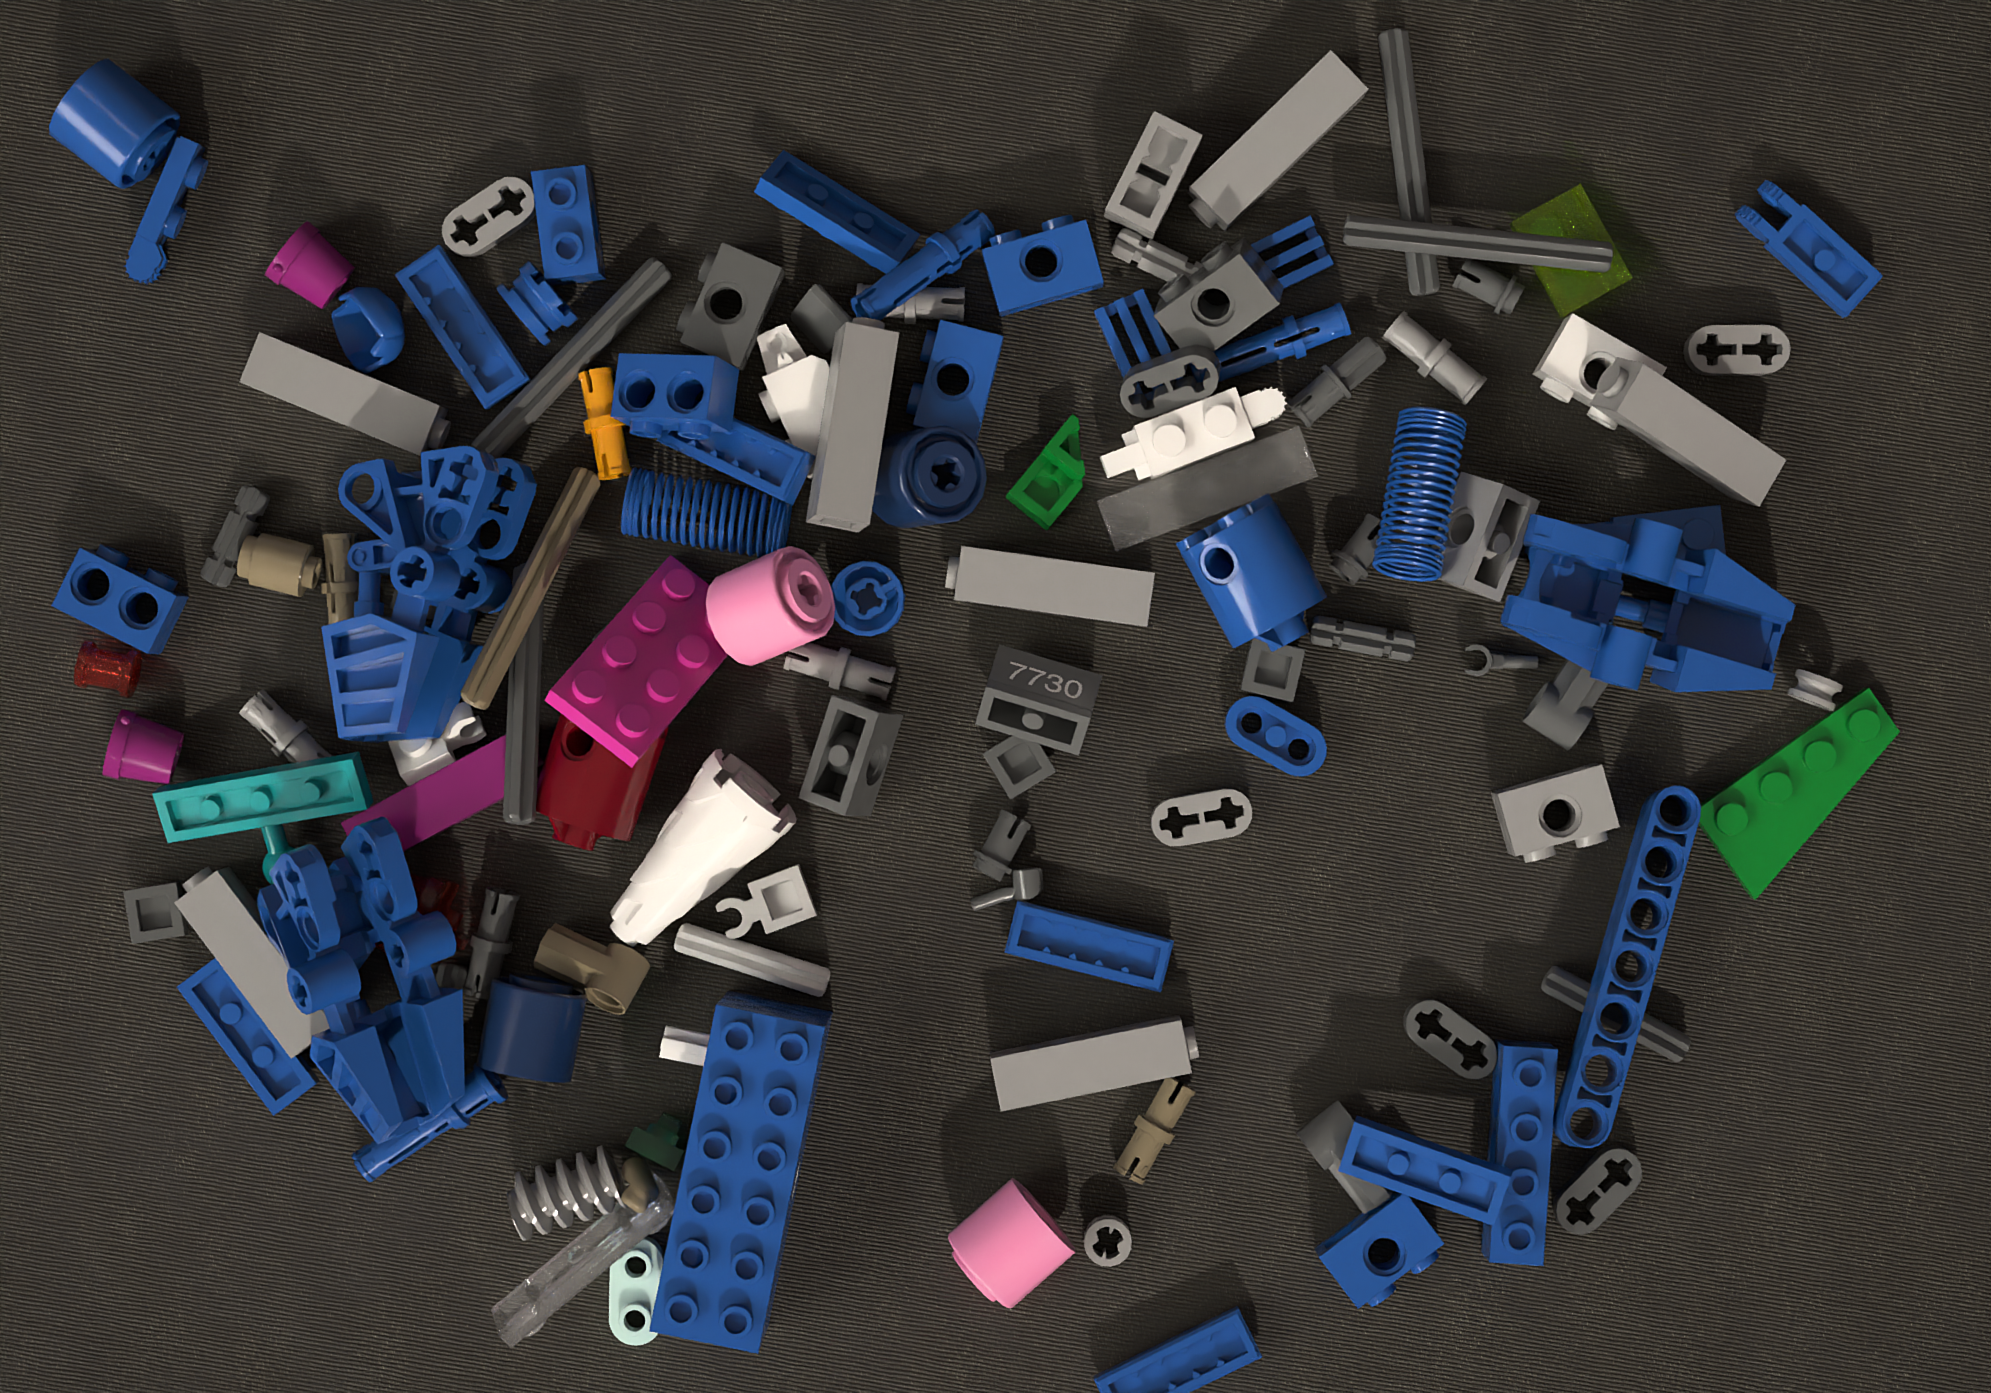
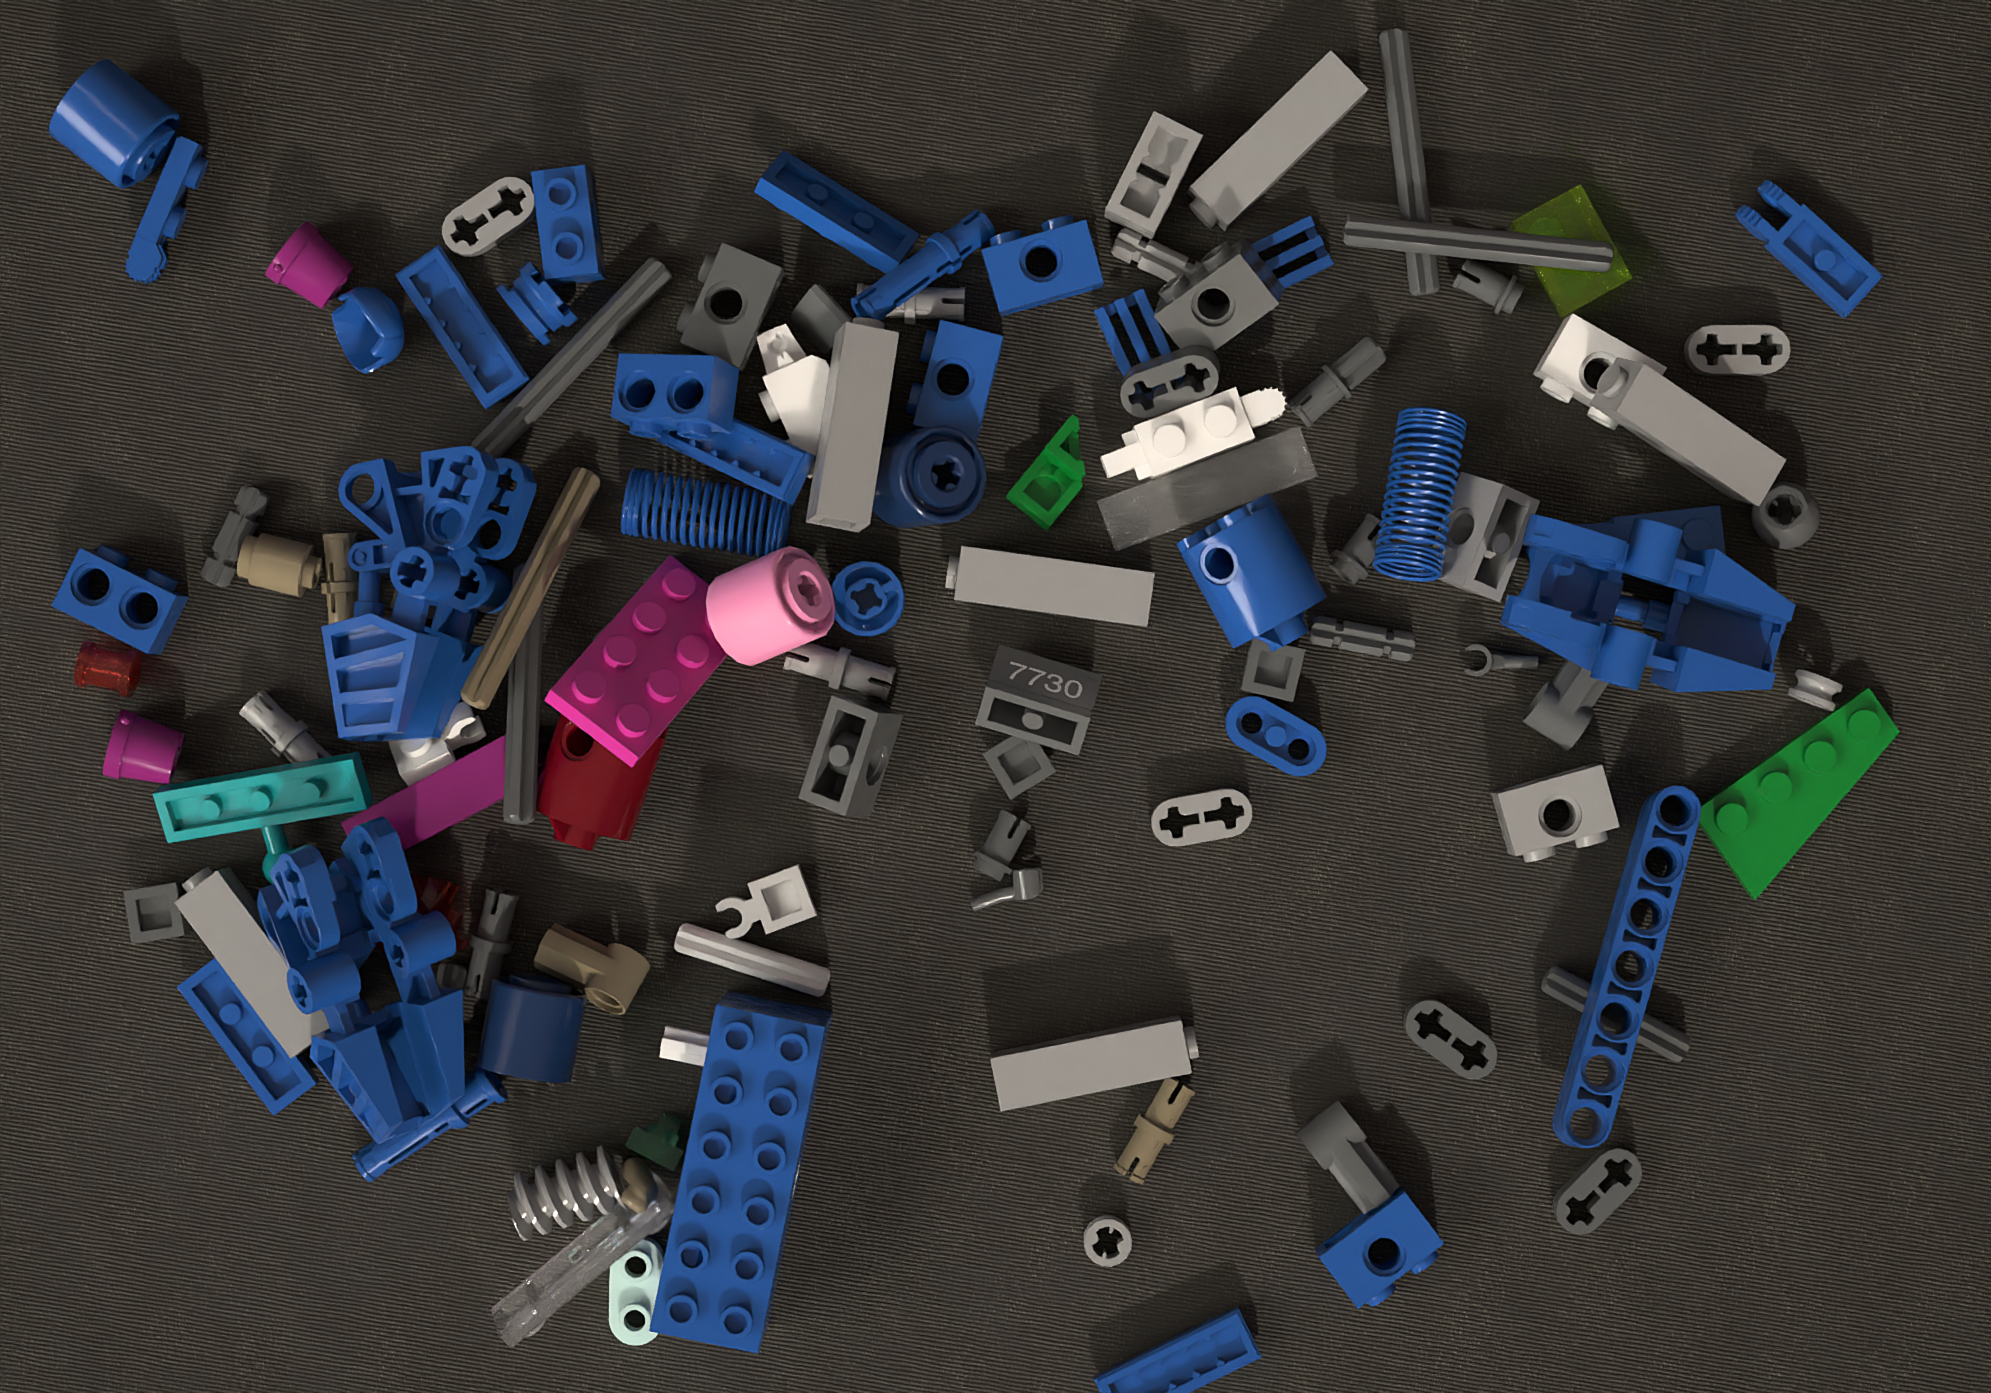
light grey brick [239,332,451,456] -> none
light orange pin [578,367,632,480] -> none
white cone [610,749,797,946] -> none
bright pink piece [948,1178,1076,1309] -> none
blue plate [1004,900,1174,992] -> none
blue pin [1189,302,1351,383] -> none
blue plate [1338,1116,1513,1226] -> none
light grey pin [1382,311,1488,406] -> none
blue brick [1481,1039,1558,1266] -> none
none -> dark grey piece [1750,481,1821,550]

